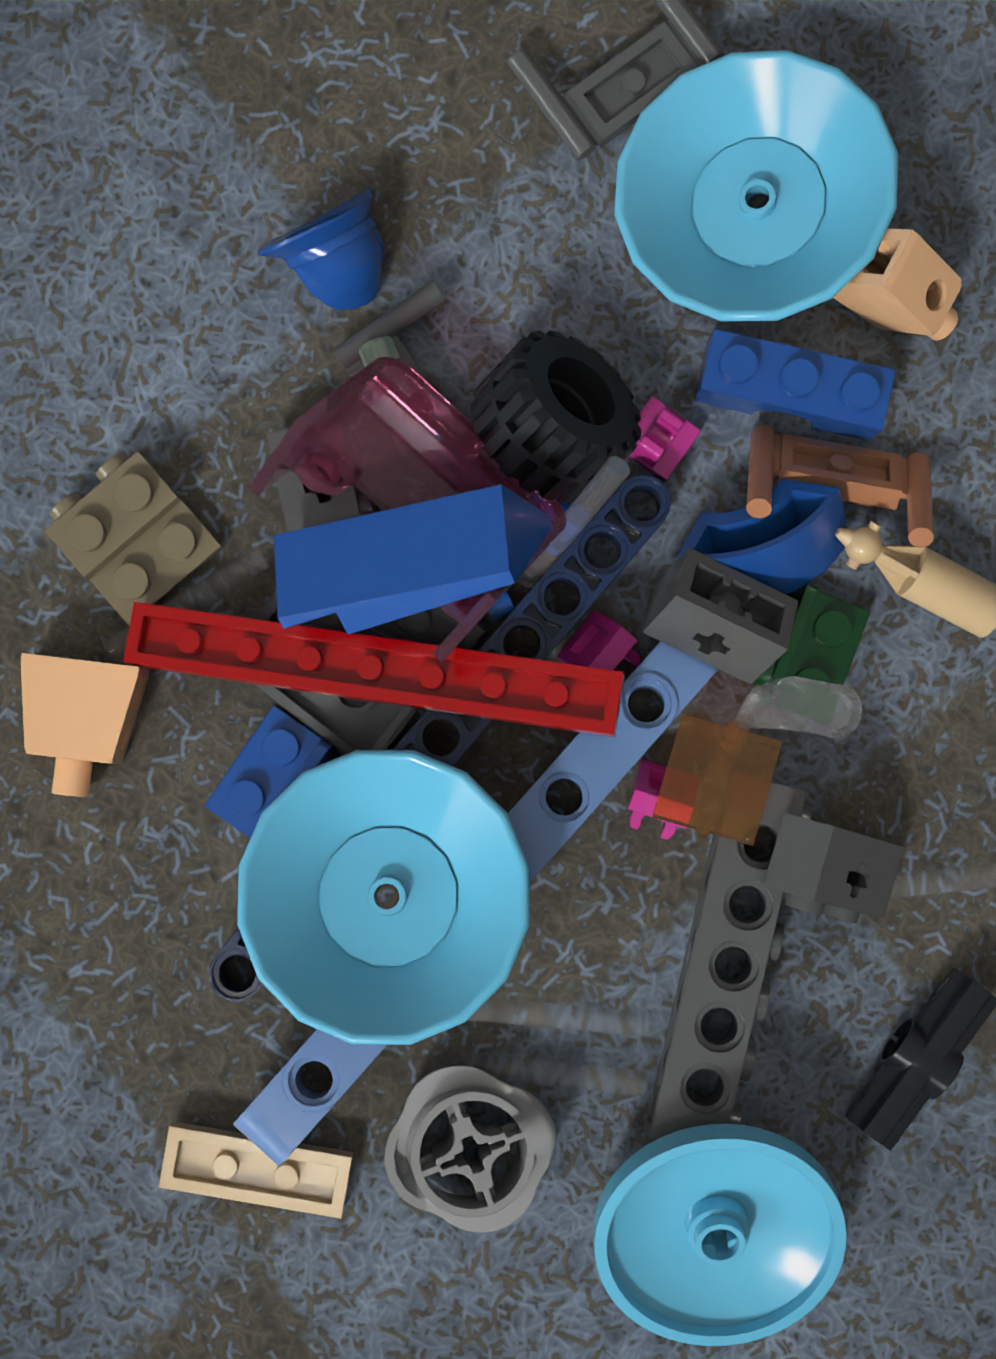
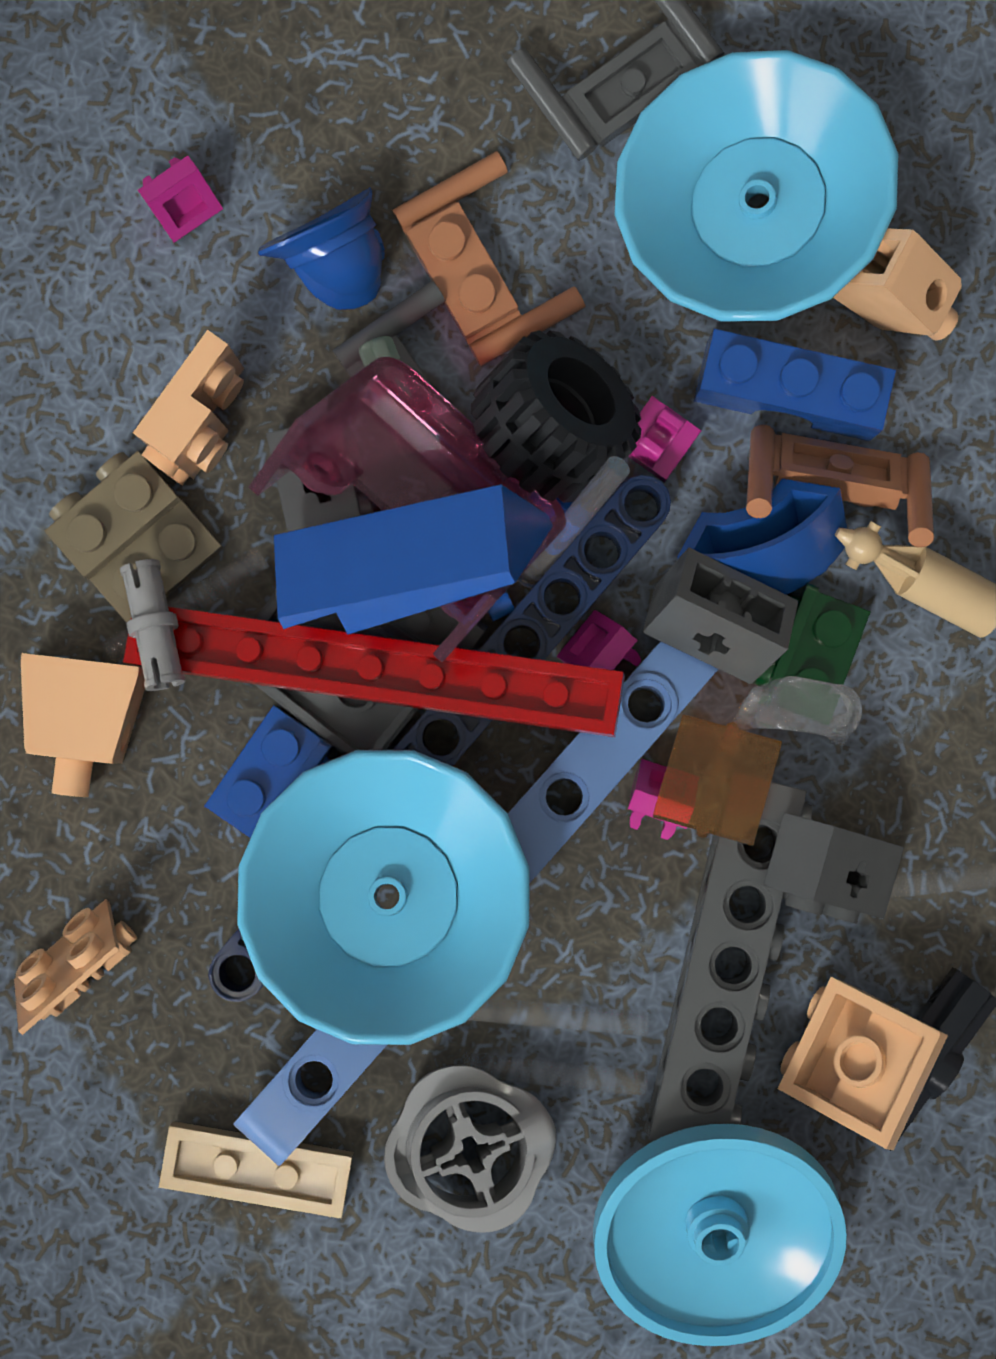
none -> light nougat hinge [14,899,137,1035]
none -> light grey pin [120,559,186,691]
none -> light nougat plate [133,330,244,486]
none -> dark pink tile [138,155,223,243]
none -> nougat plate [392,151,585,366]
none -> light nougat plate [777,977,948,1150]

